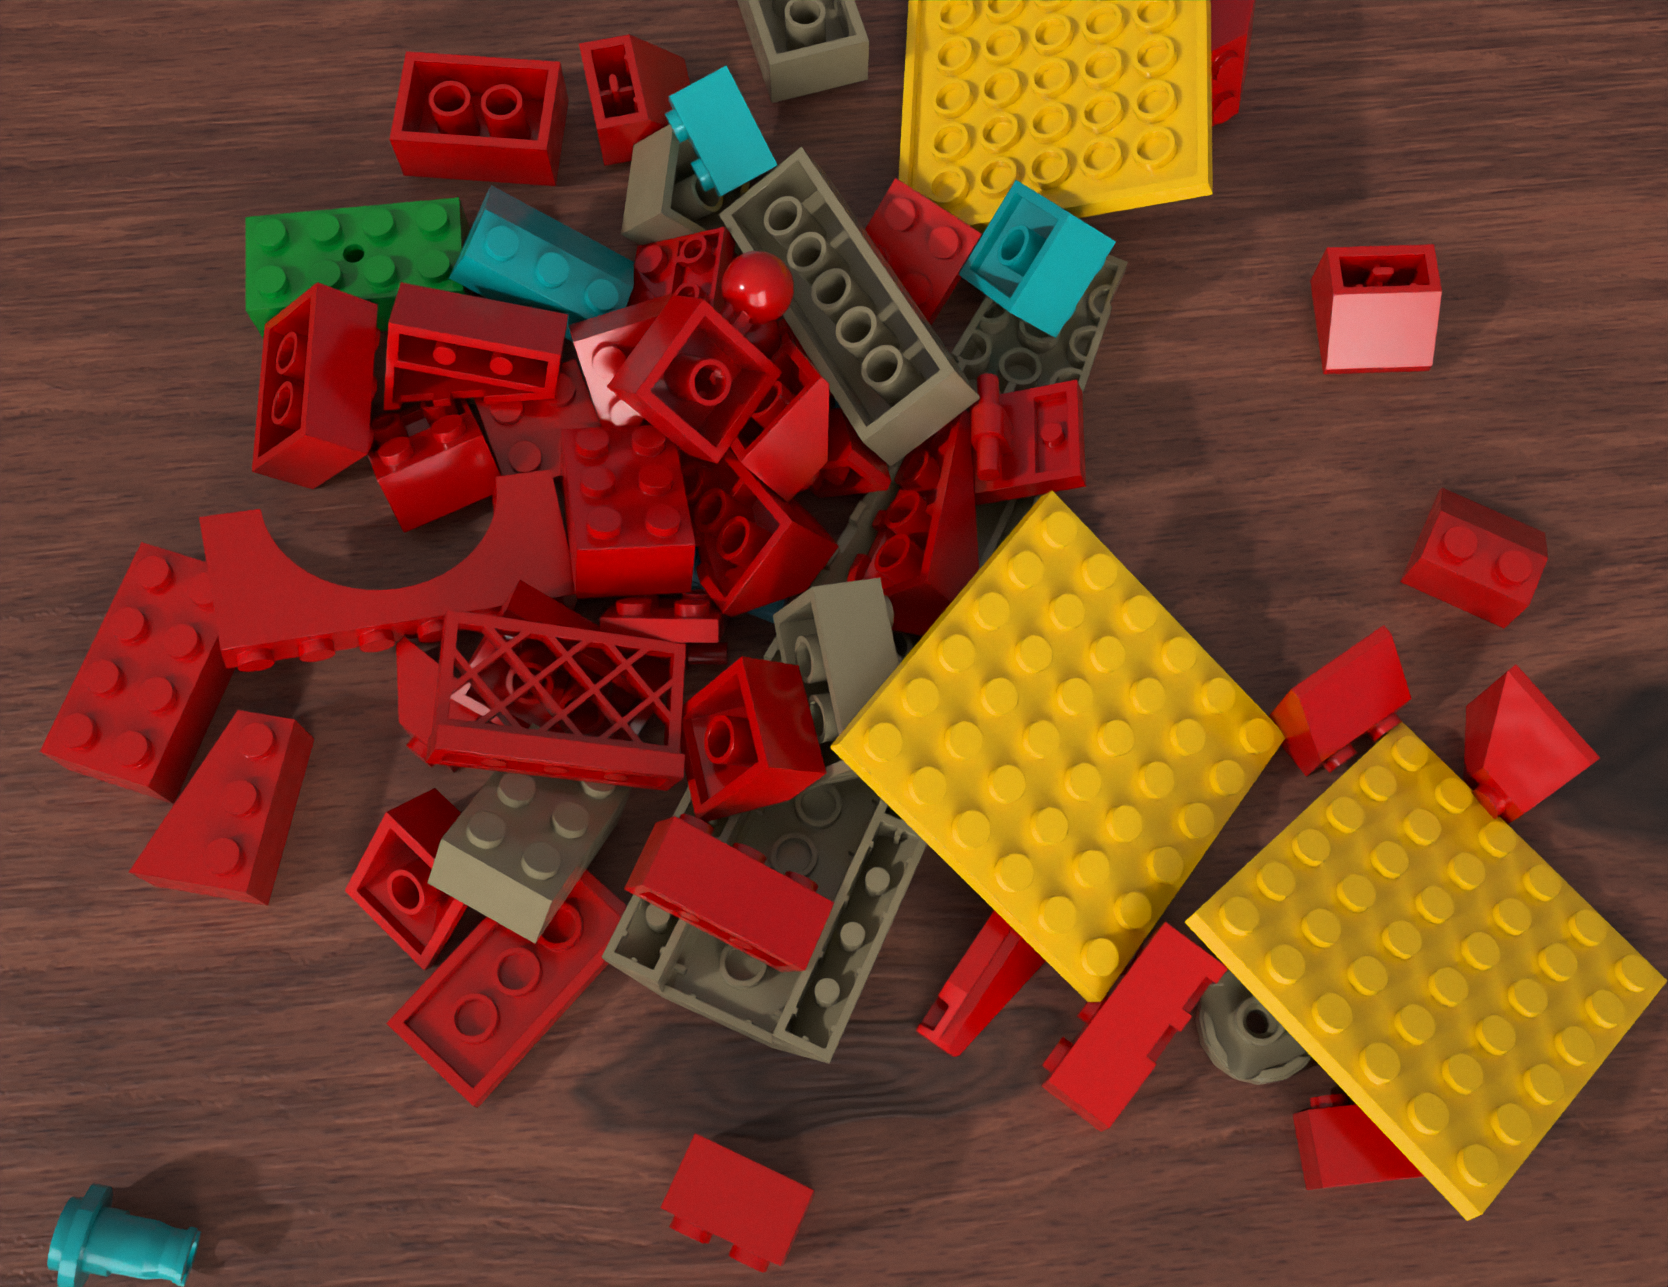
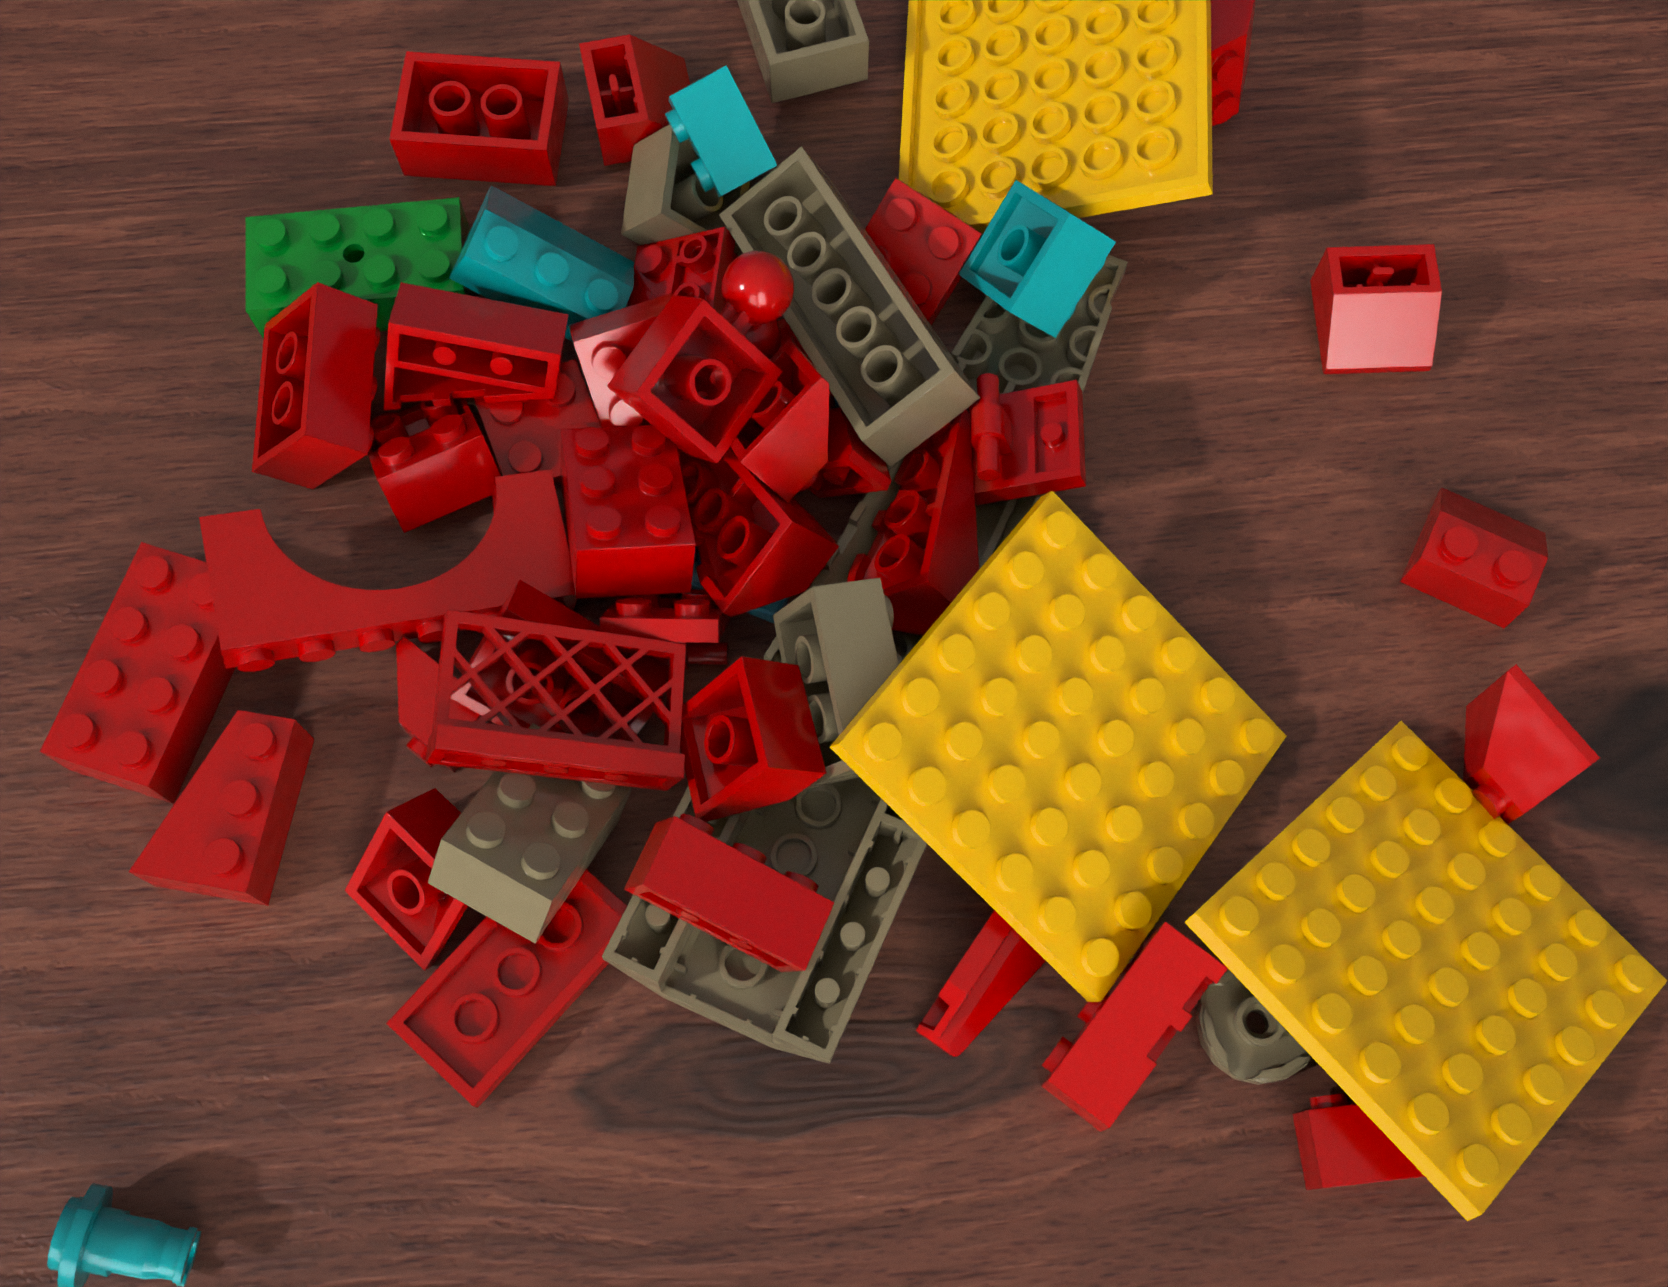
red brick [660,1133,815,1273] -> none
red slope [1268,625,1412,777] -> none

